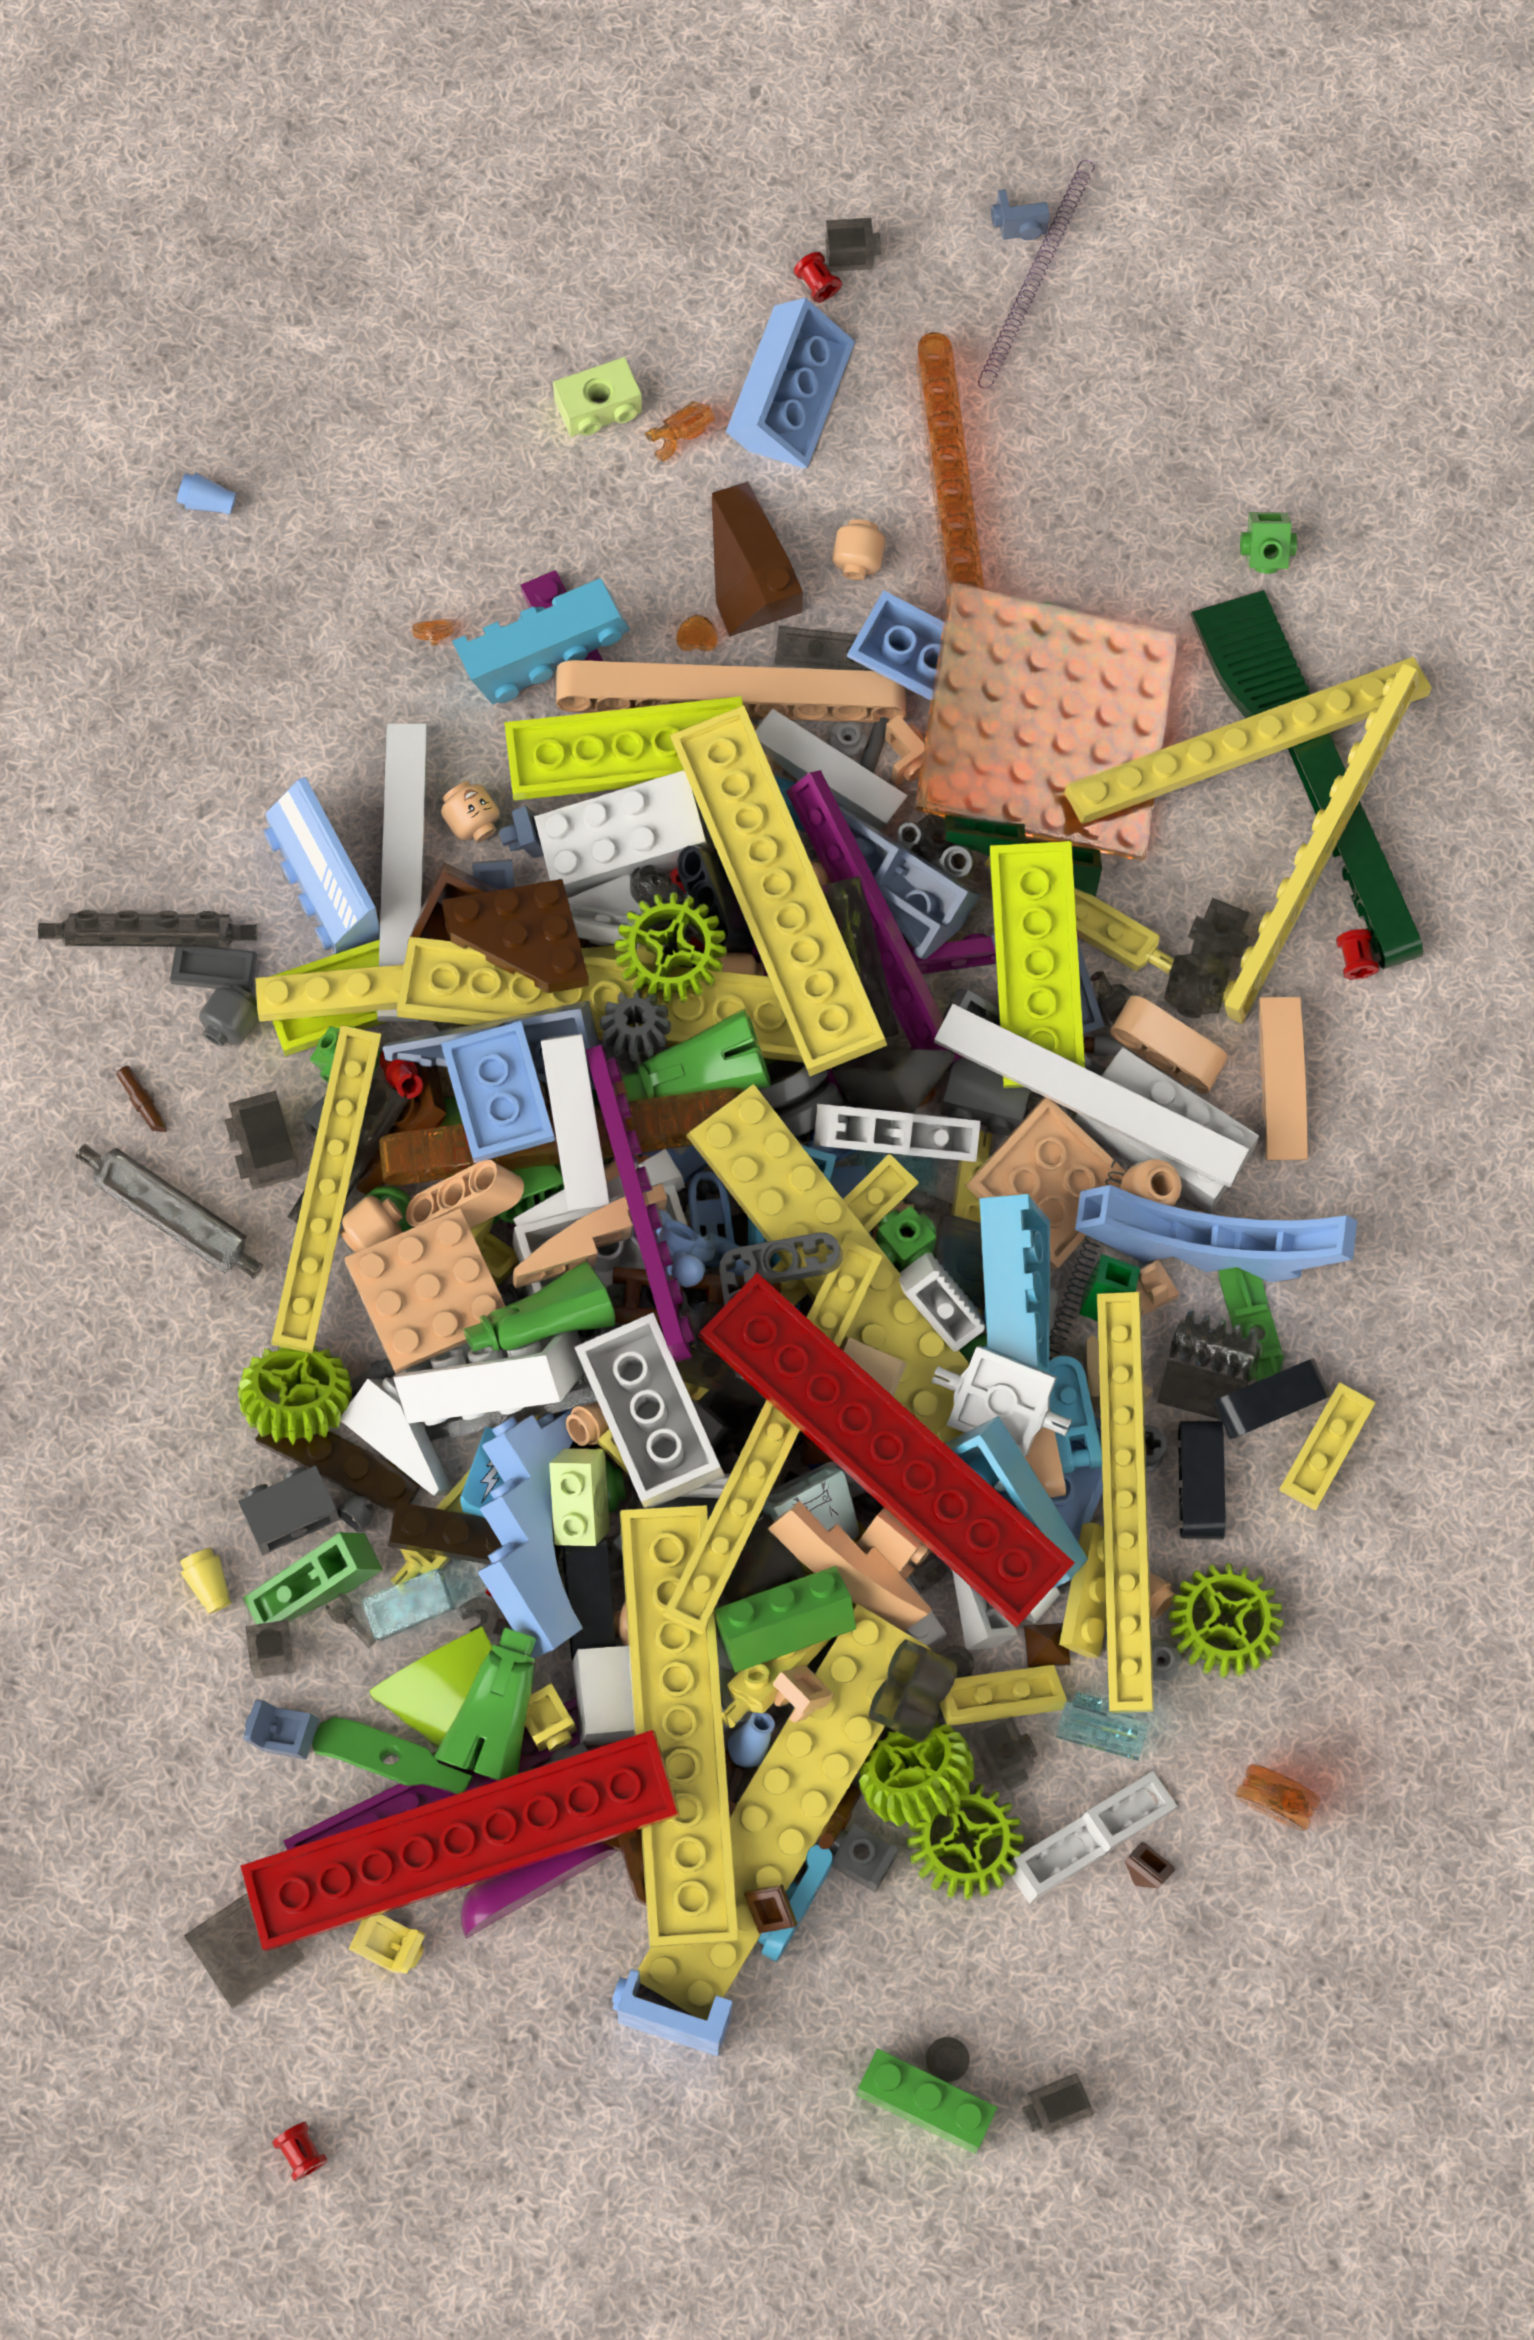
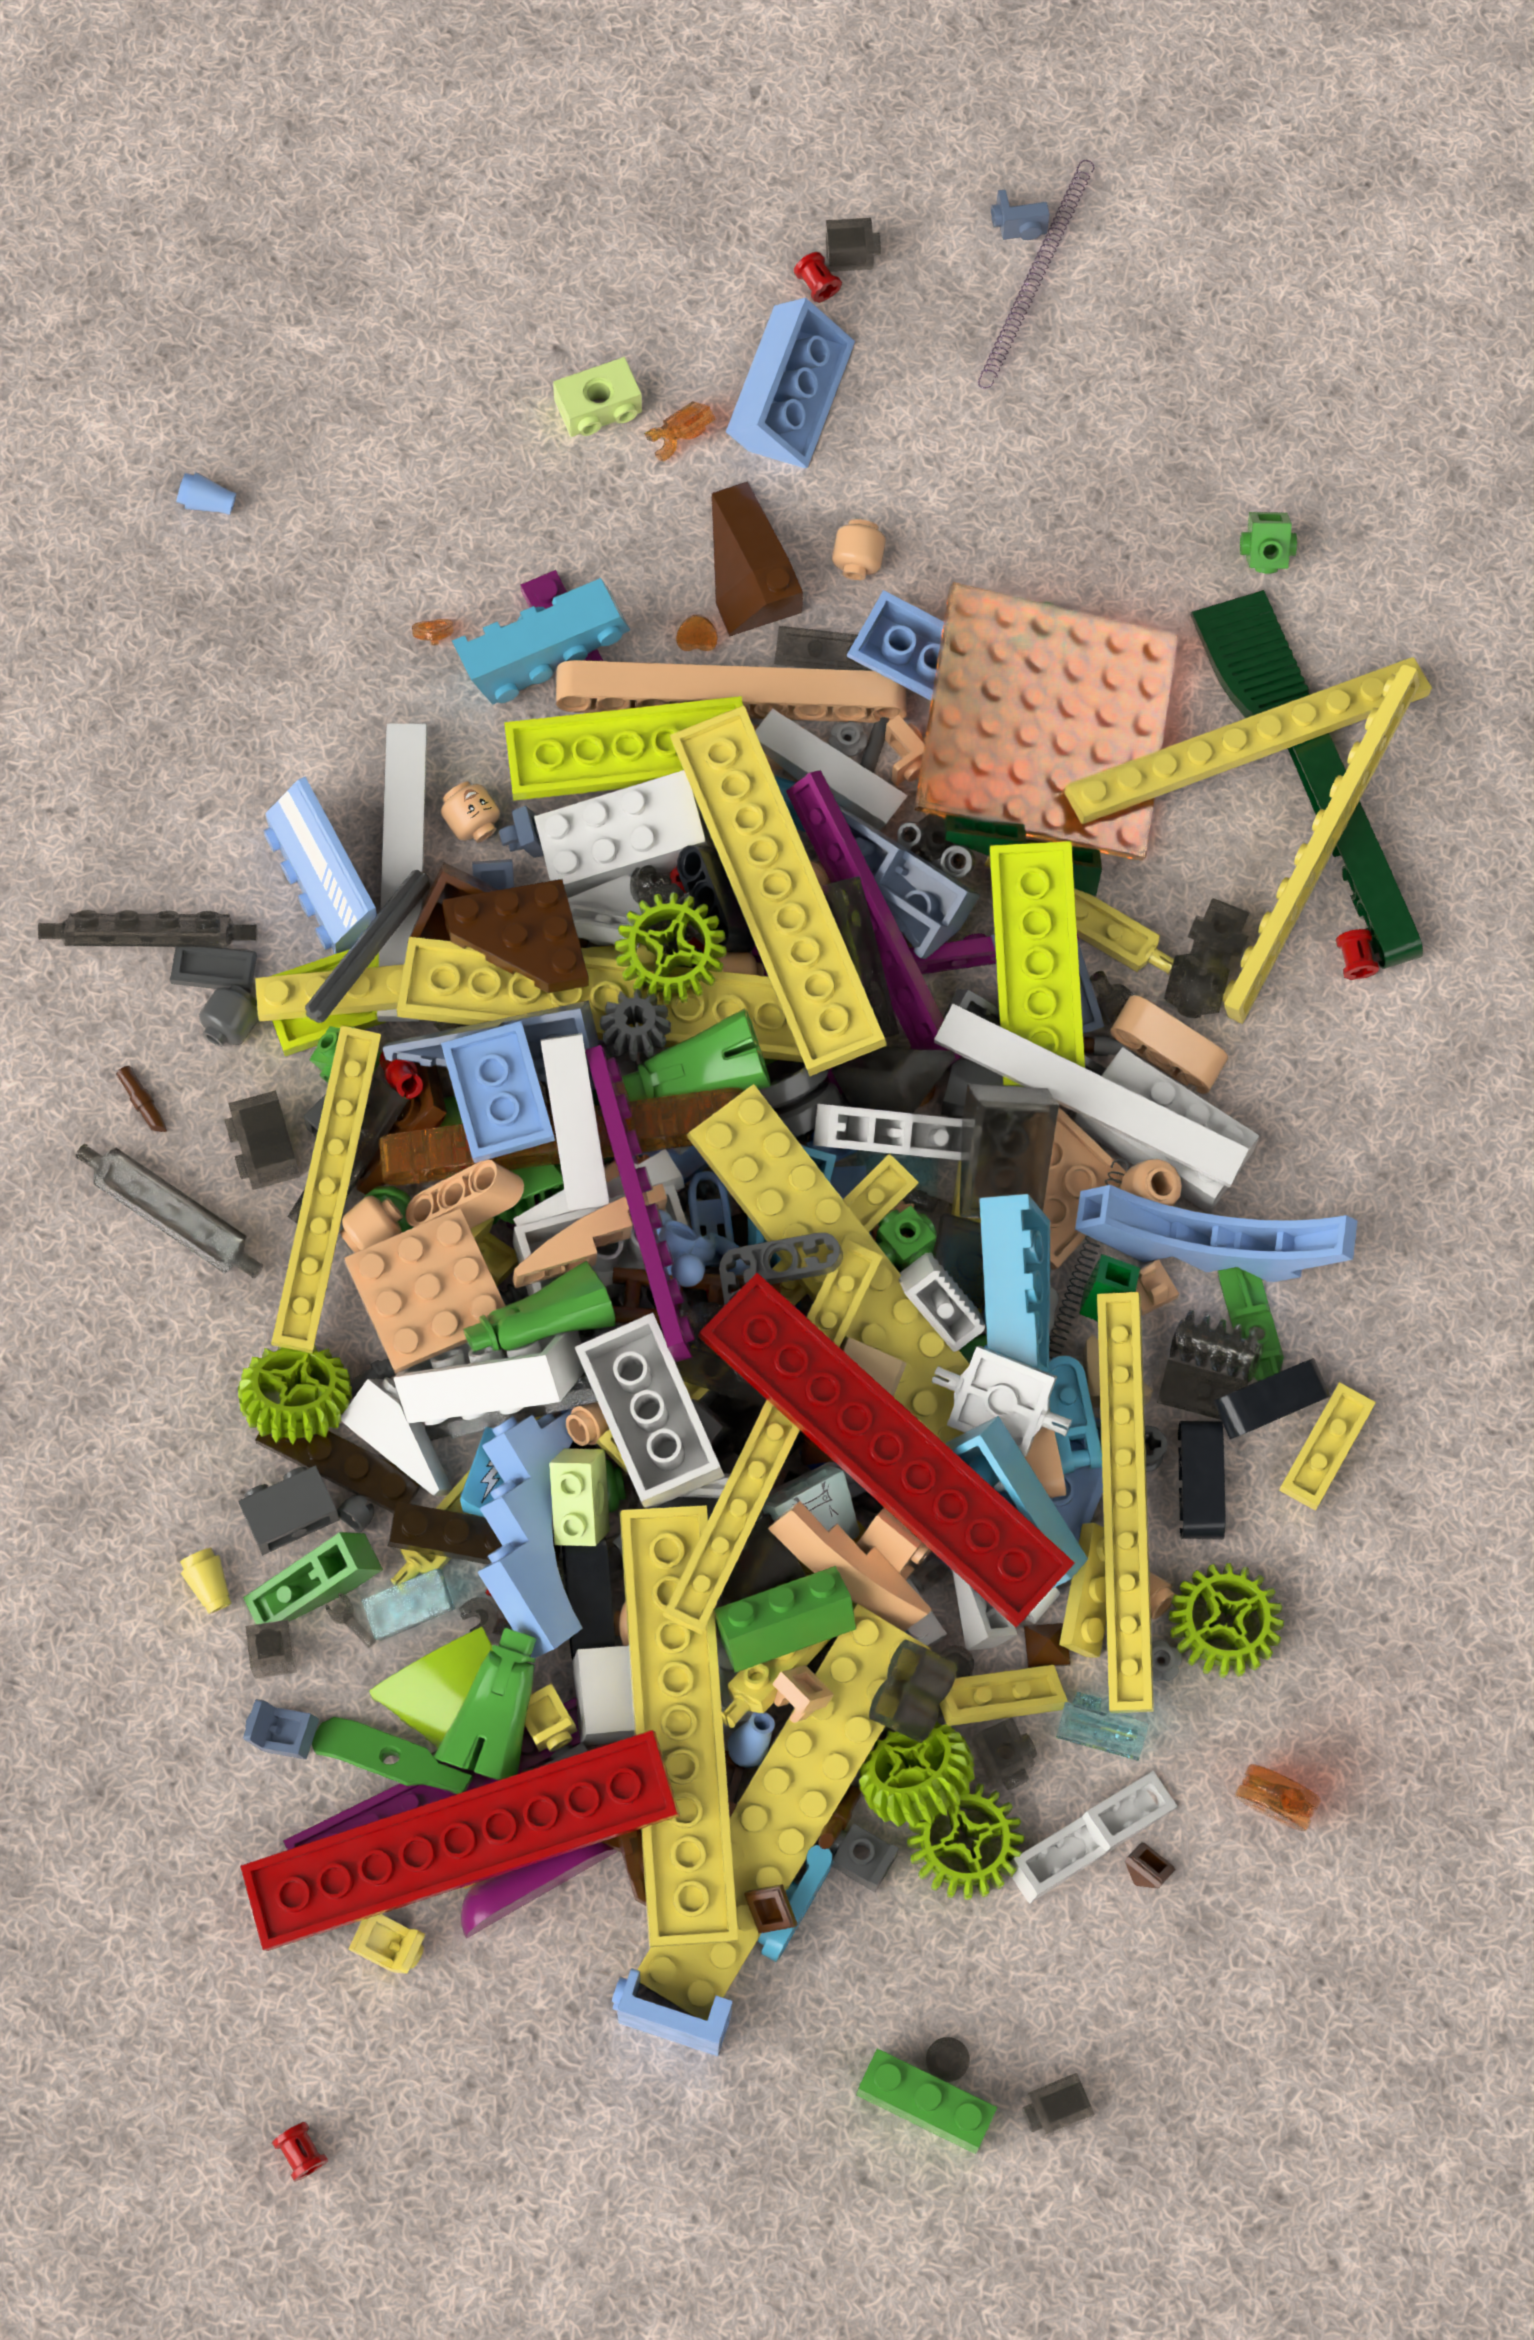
clear smoke tile [184,1893,305,2009] -> none
clear orange beam [916,332,989,643] -> none
light nougat slope [1259,997,1308,1160] -> none
none -> dark grey axle [305,870,431,1023]
none -> clear smoke slope [960,1084,1059,1219]

